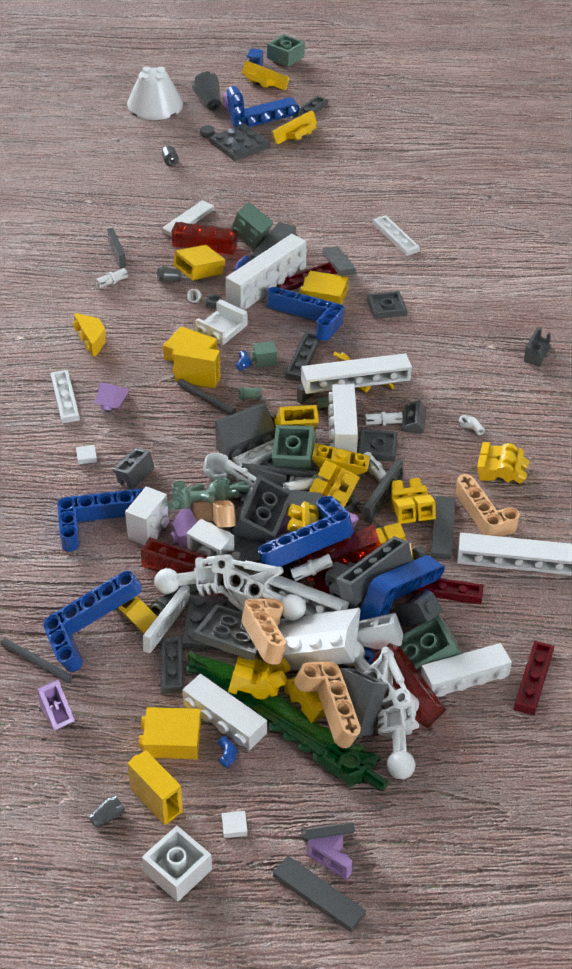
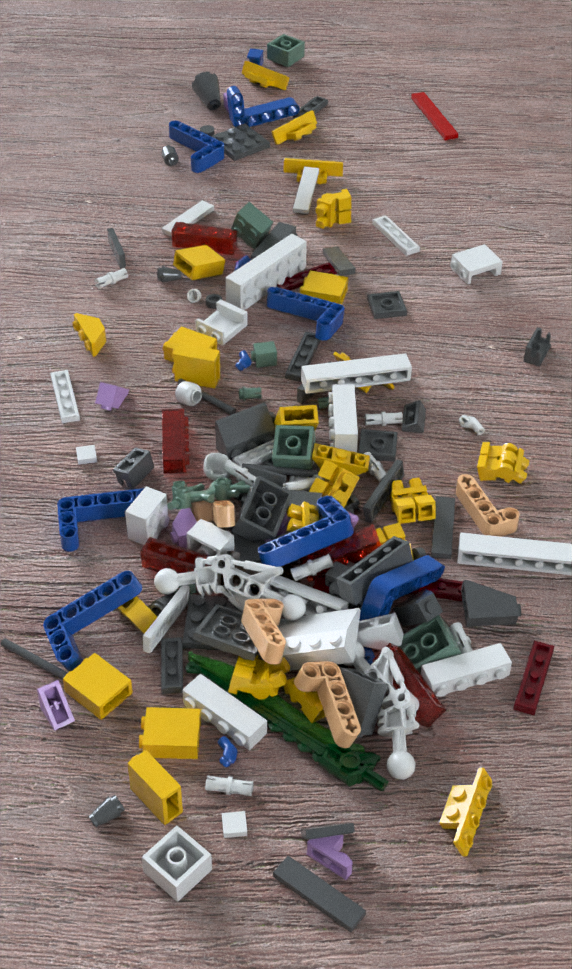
white cone [127,67,183,120] -> none
none -> yellow brick [63,653,133,720]
none -> clear red brick [162,409,190,474]
none -> blue beam [169,120,224,173]
none -> white head [175,381,202,406]
none -> white pin [205,775,253,796]
none -> yellow bracket [283,158,343,184]
none -> white tile [293,166,319,214]
none -> yellow hips [315,189,352,229]
none -> red tile [411,92,458,140]
none -> yellow bracket [439,767,492,856]
none -> white pin [449,622,473,653]
none -> white panel [450,244,503,284]
none -> dark grey slope [461,580,521,627]

